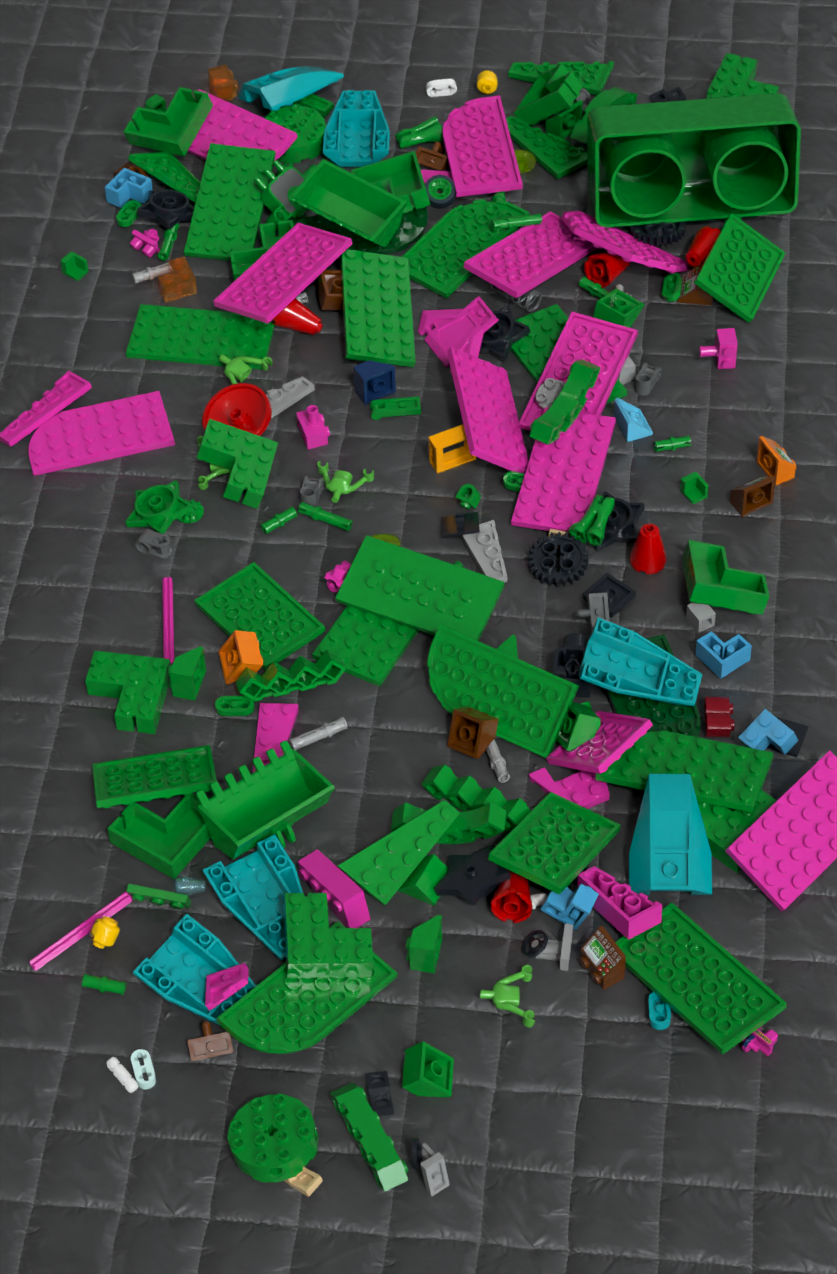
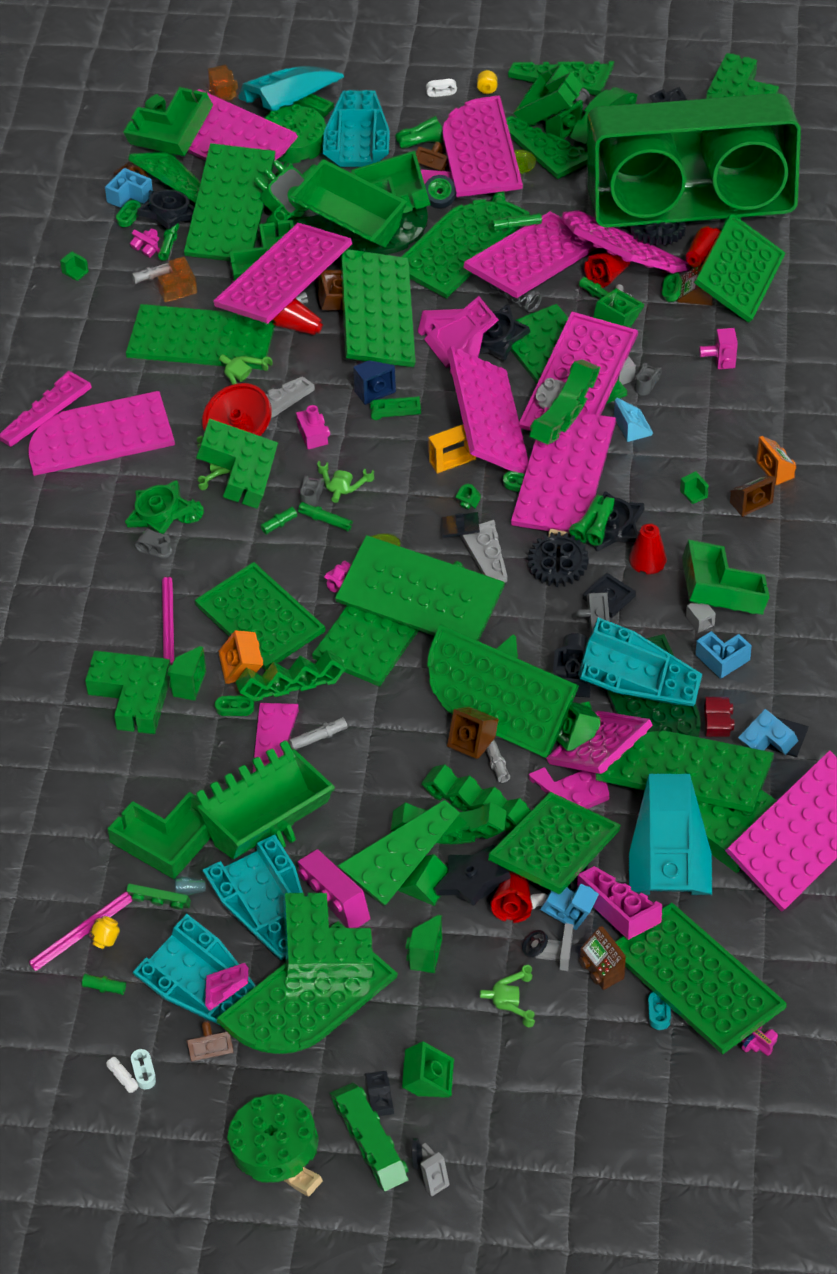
green plate [92,745,217,808] -> none
green pin [653,435,691,453] -> none

